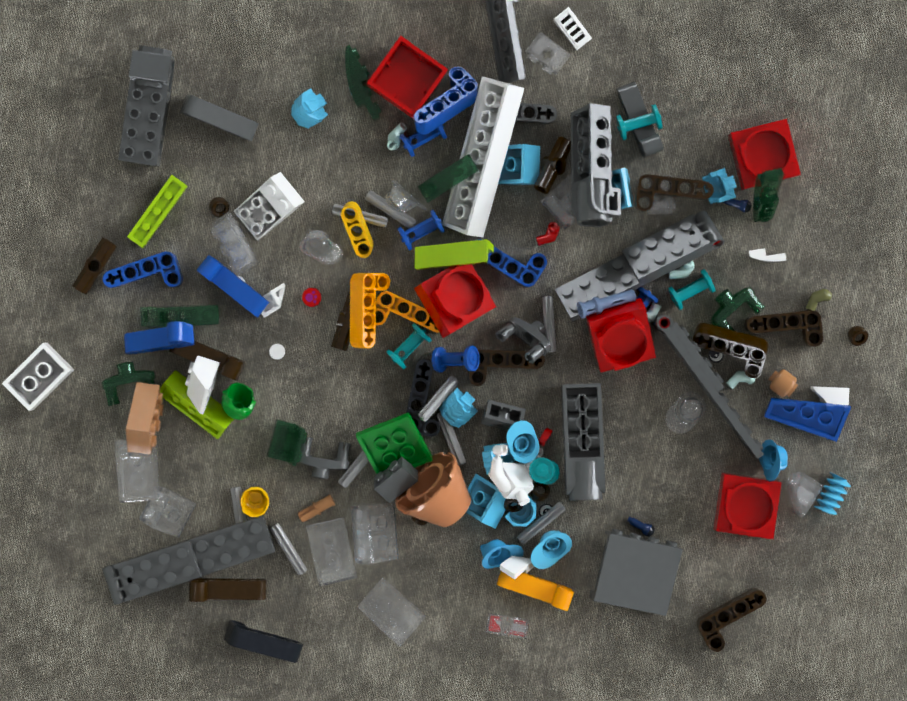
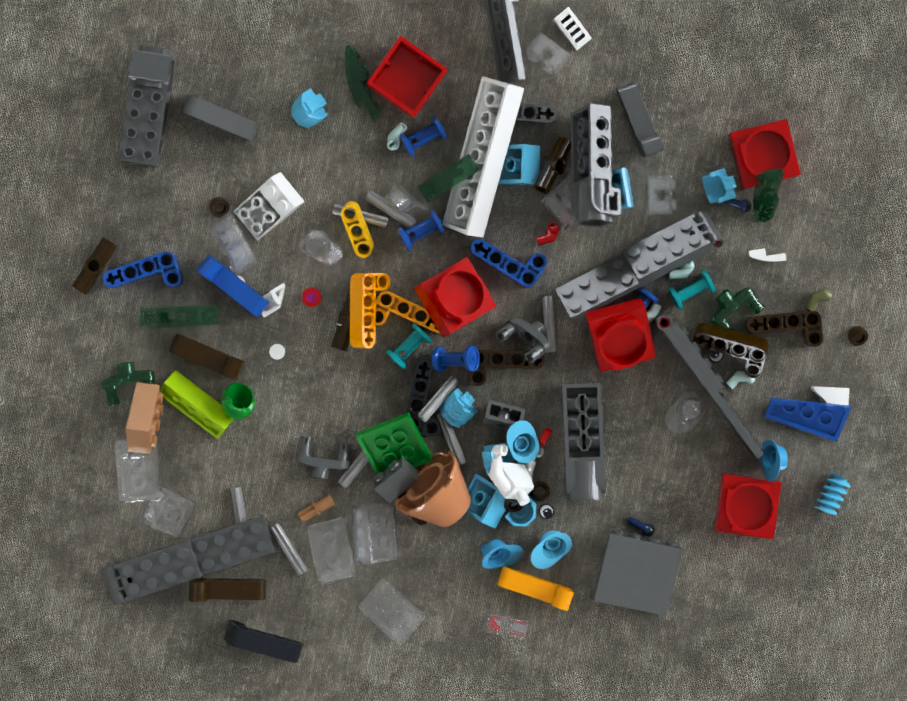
white brick [2,343,74,411] -> none
blue beam [124,322,194,354] -> none
lime plate [127,175,188,248] -> none
white slope [185,356,220,414] -> none
yellow hair [240,487,269,517] -> none
clear green bracket [267,419,307,466] -> none
blue beam [414,66,478,135] -> none
lime panel [414,239,494,270] -> none
white slope [500,556,535,580] -> none
light grey axle [517,502,566,544] -> none
teal hose [529,457,560,485] -> none
sand blue pin [577,289,636,319] -> none
teal hose [616,104,663,140] -> none
dark brown beam [634,174,714,212] -> none
dark brown beam [696,588,766,652] -> none
medium nougat head [768,369,798,398] -> none
clear slope [787,471,824,518] -> none

